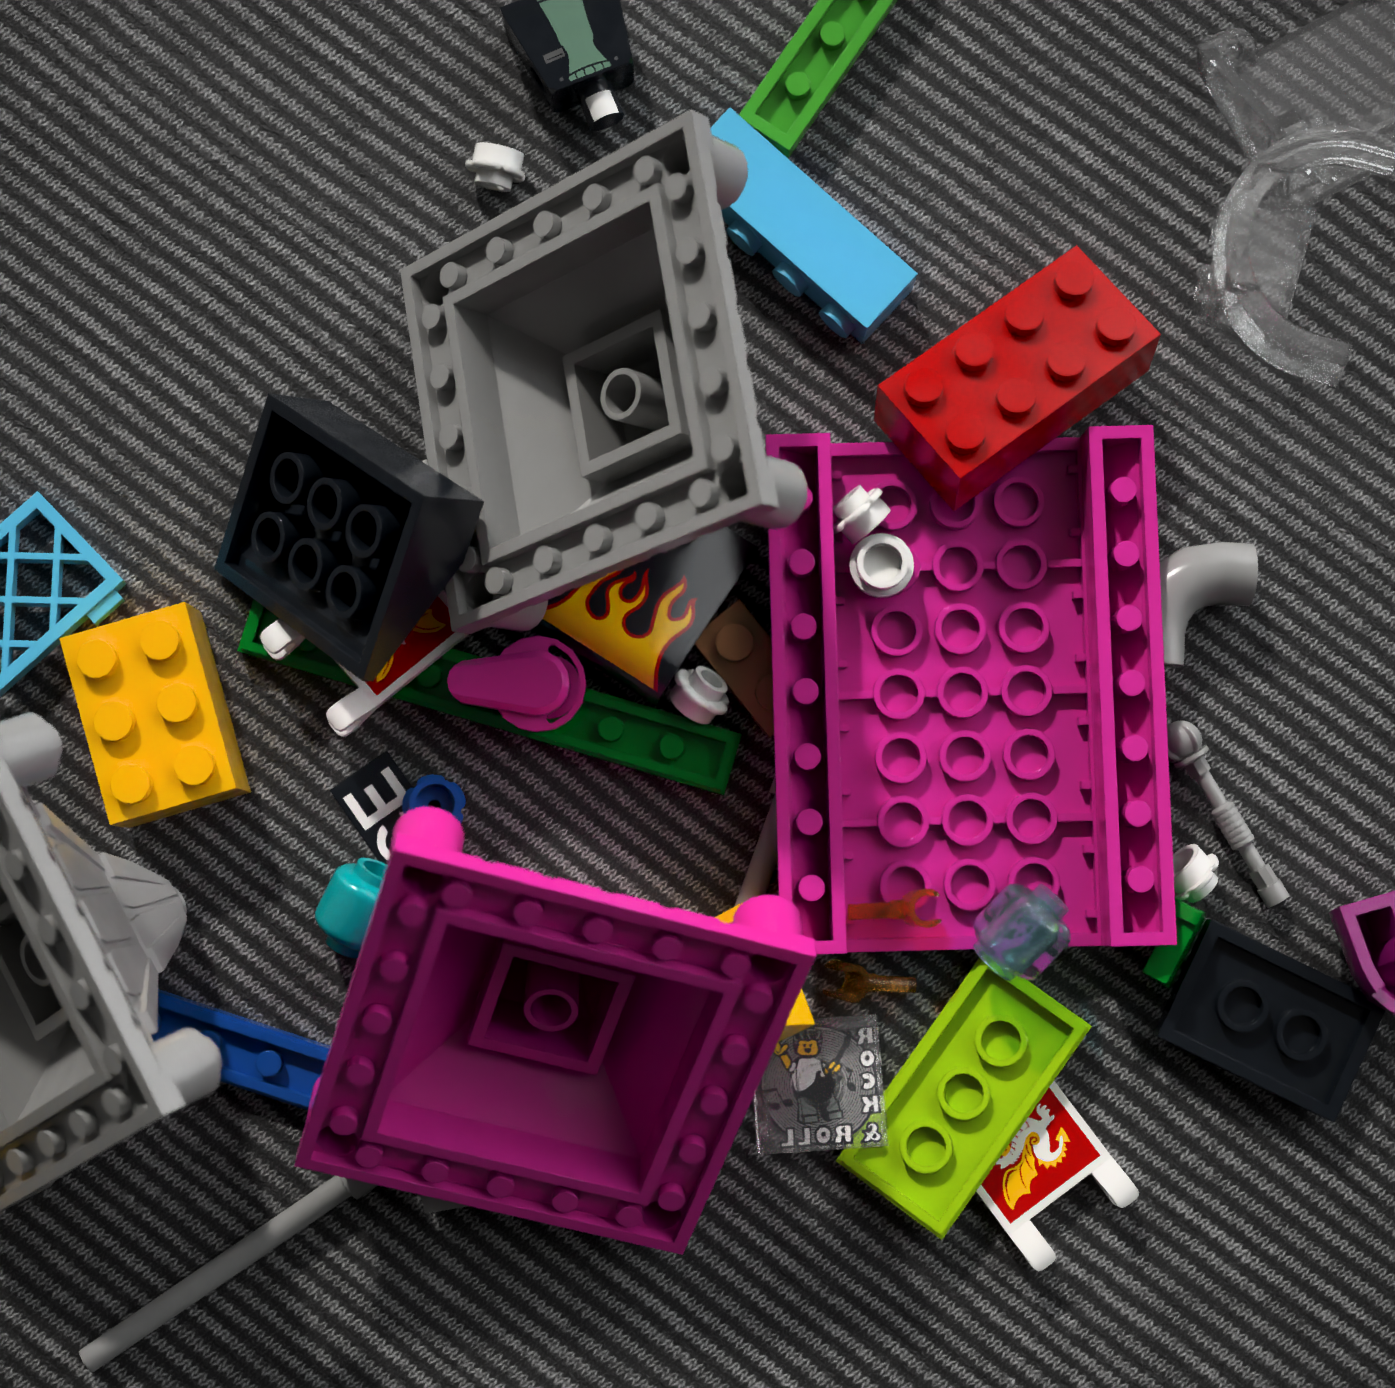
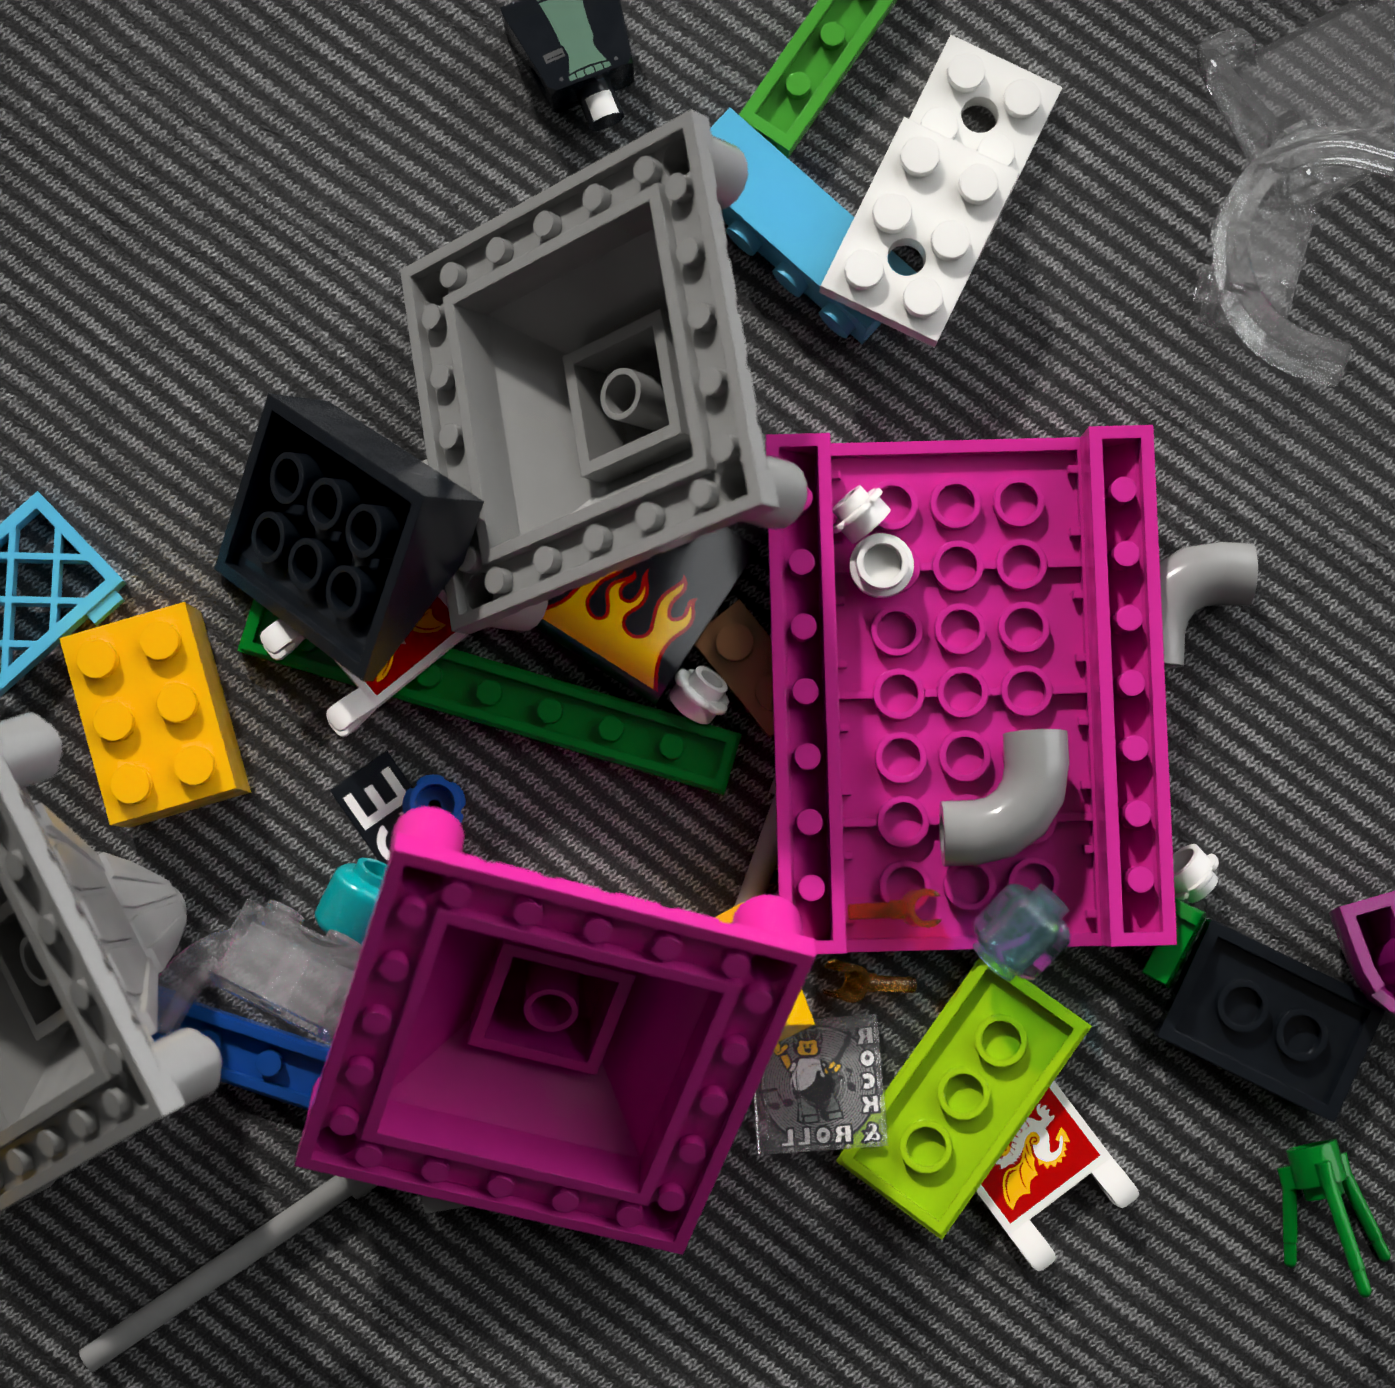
dark pink piece [447,636,587,733] -> none
white plate [465,142,525,192] -> none
red brick [874,245,1161,511] -> none
light grey piece [1167,720,1290,908] -> none
none -> clear piece [158,898,362,1044]
none -> white bracket [819,35,1062,348]
none -> light grey cylinder [939,729,1070,866]
none -> green plant [1277,1139,1391,1298]

